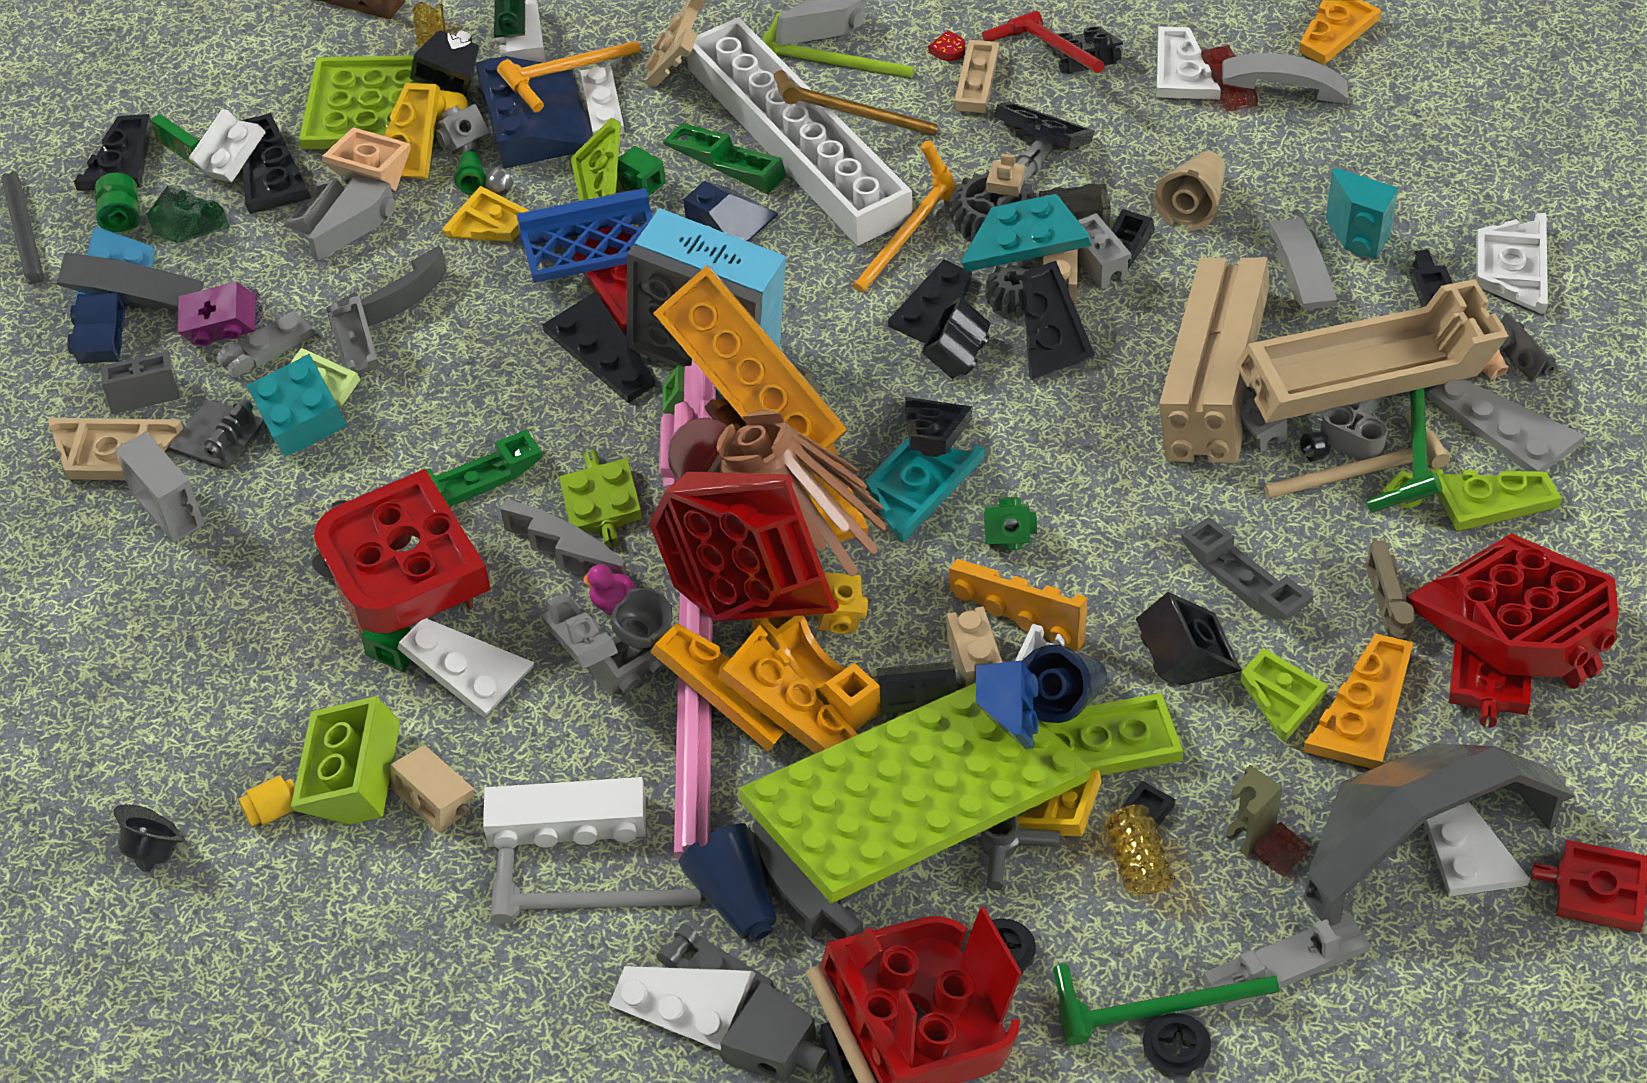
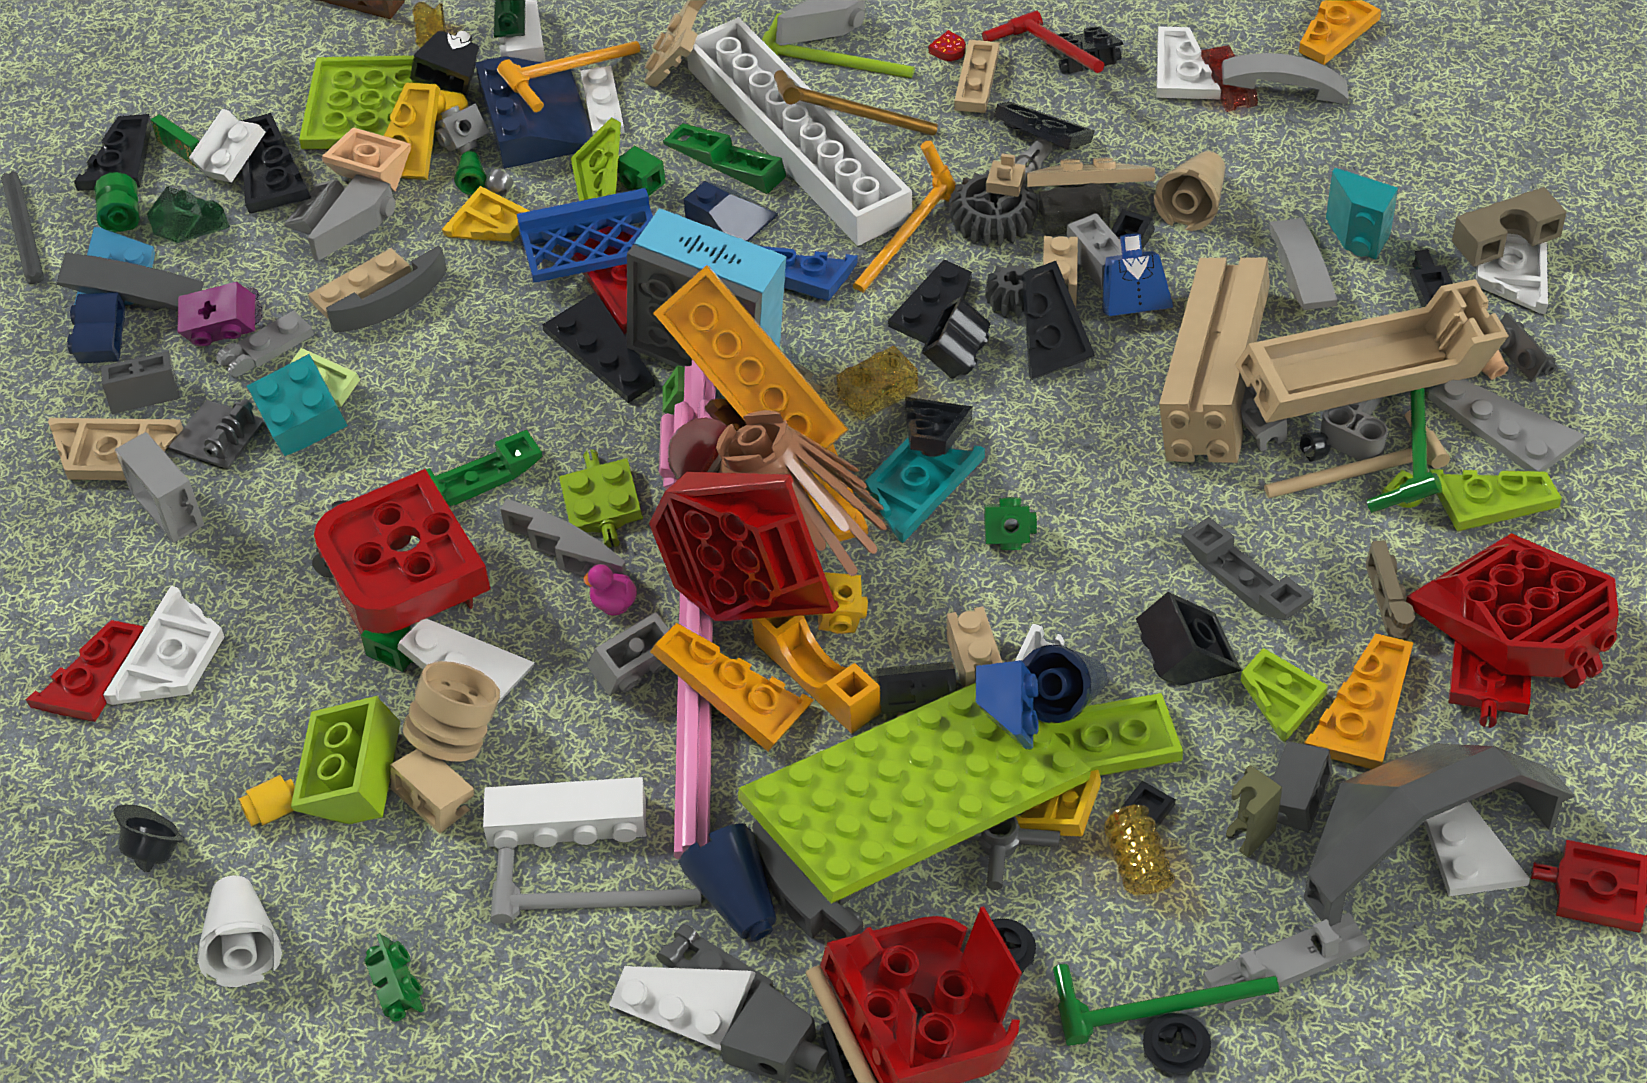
light grey hinge [328,295,379,374] -> none
light grey hinge [541,593,618,669] -> none
dark grey hair [611,588,673,649] -> none
light orange wing [717,624,858,754] -> none
light orange wing [949,559,1088,652] -> none
teal wing [962,194,1092,272] -> none
clear red tile [1252,822,1311,877] -> none
none -> red wing [25,620,144,722]
none -> white wing [103,586,224,705]
none -> white cone [197,876,282,987]
none -> tan plate [308,248,411,319]
none -> green hinge [364,933,424,1021]
none -> tan wheel [403,661,500,762]
none -> blue wing [761,246,858,301]
none -> clear yellow brick [836,345,918,421]
none -> tan wing [1027,158,1155,187]
none -> blue torso [1102,234,1173,316]
none -> dark grey hinge [1272,741,1333,833]
none -> dark tan arch [1452,187,1567,267]

